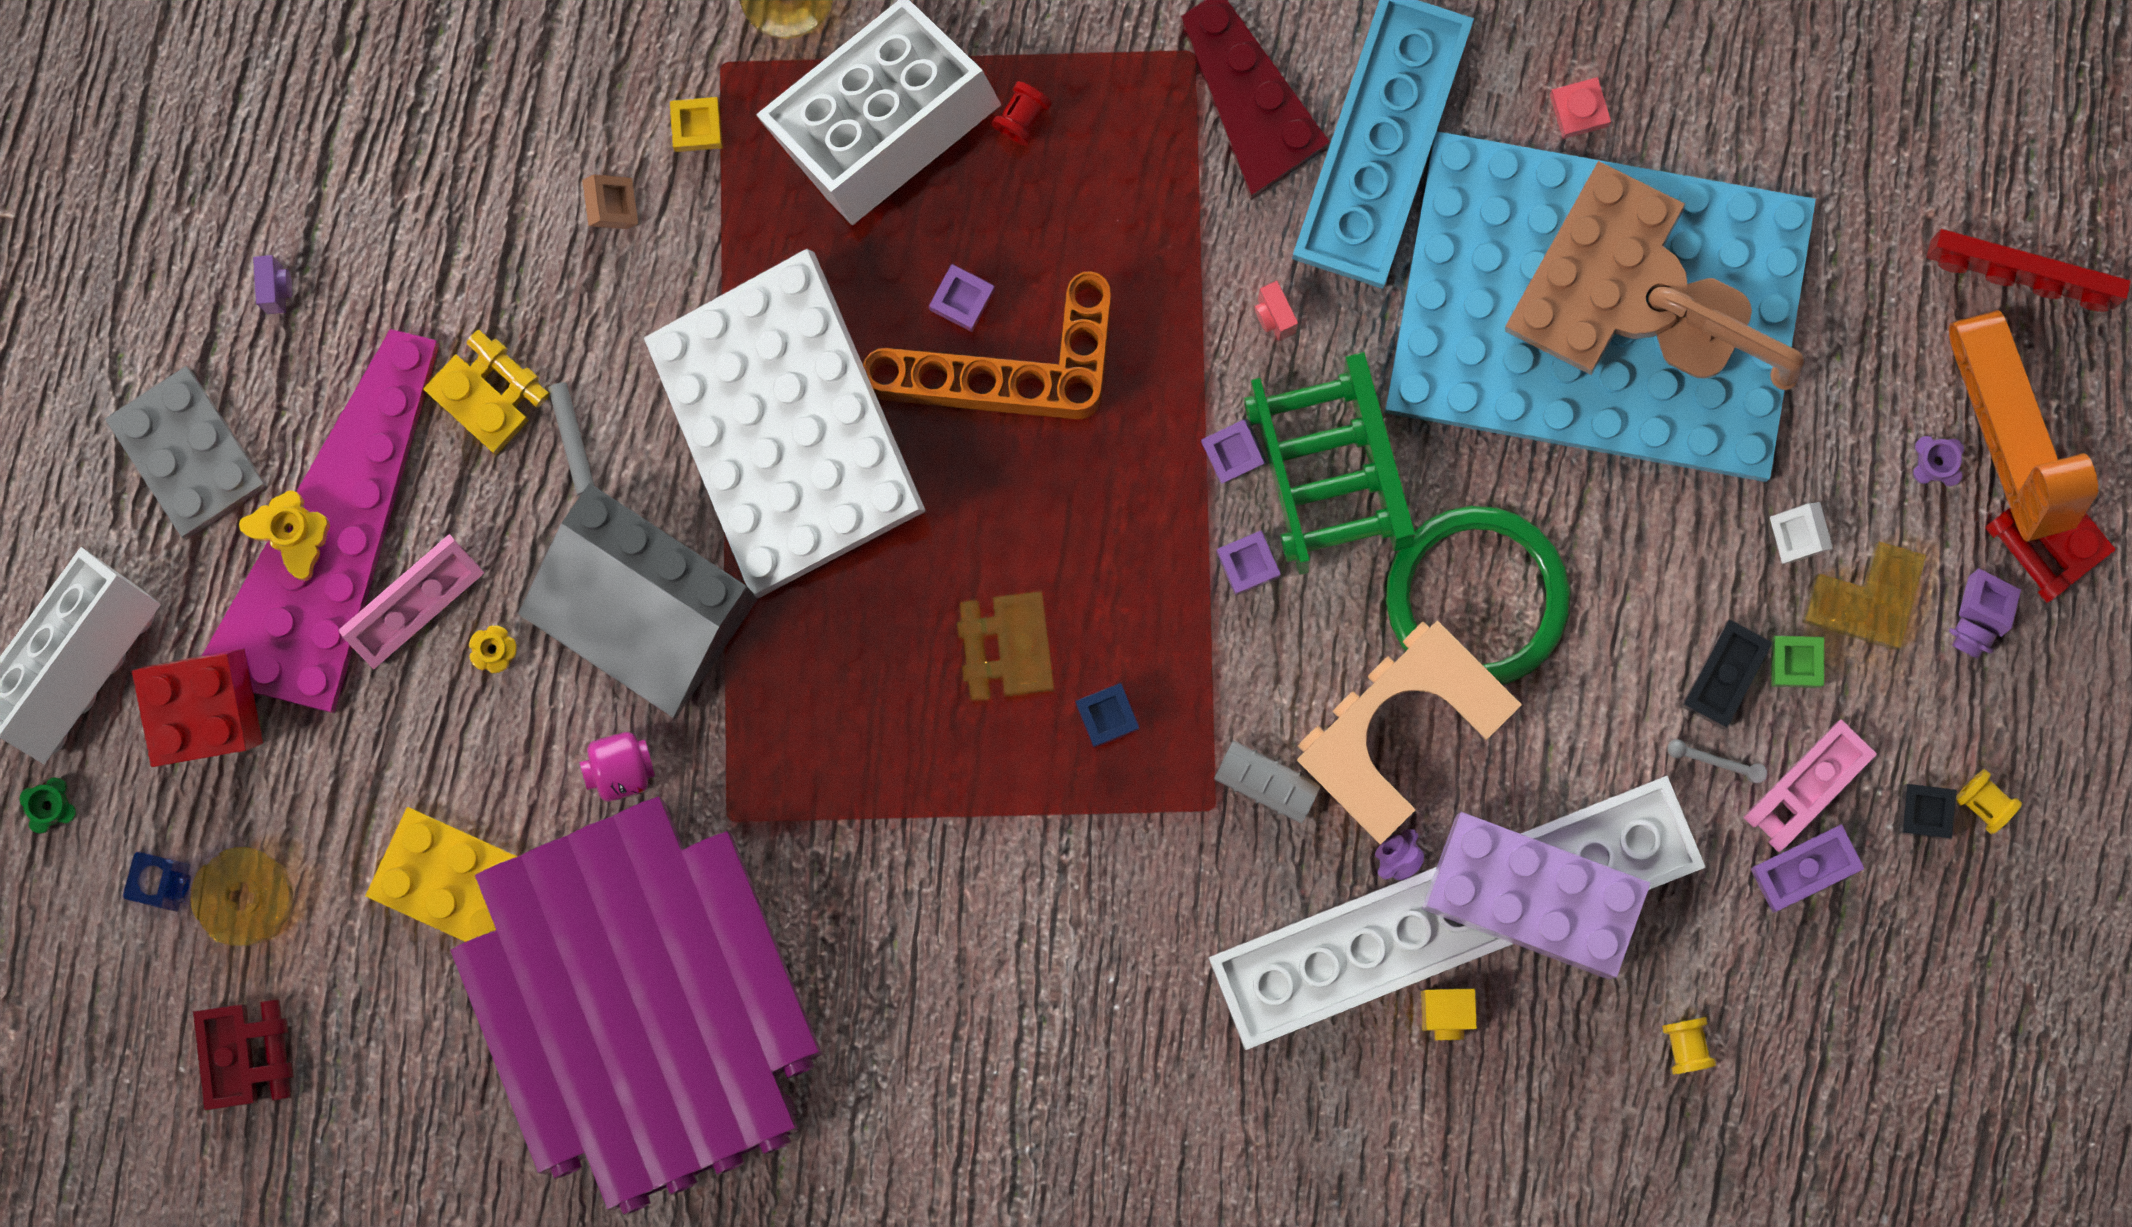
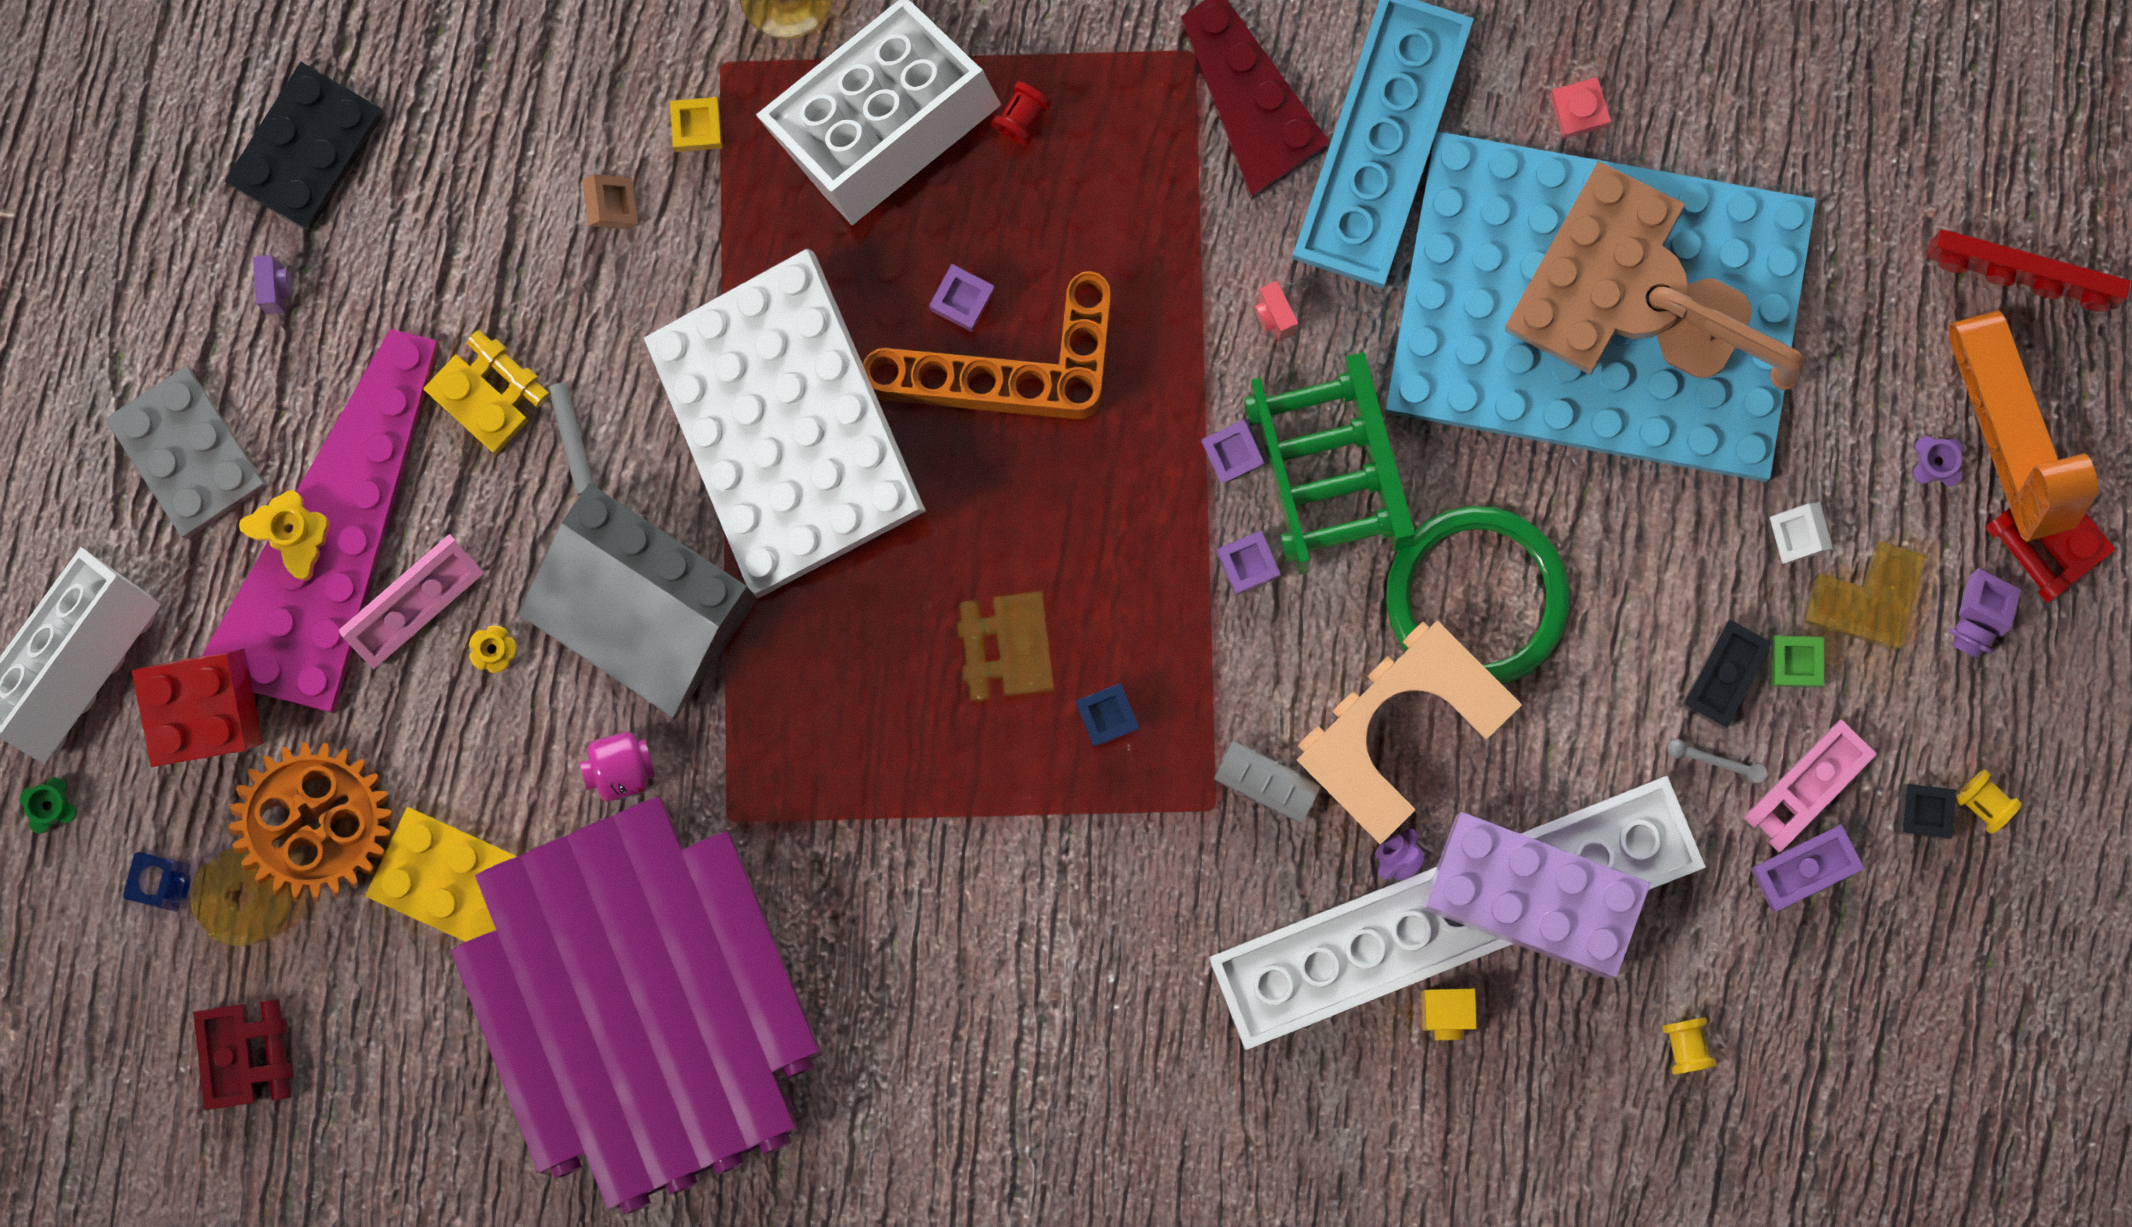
none -> black plate [224,61,385,233]
none -> orange gear [228,742,392,902]

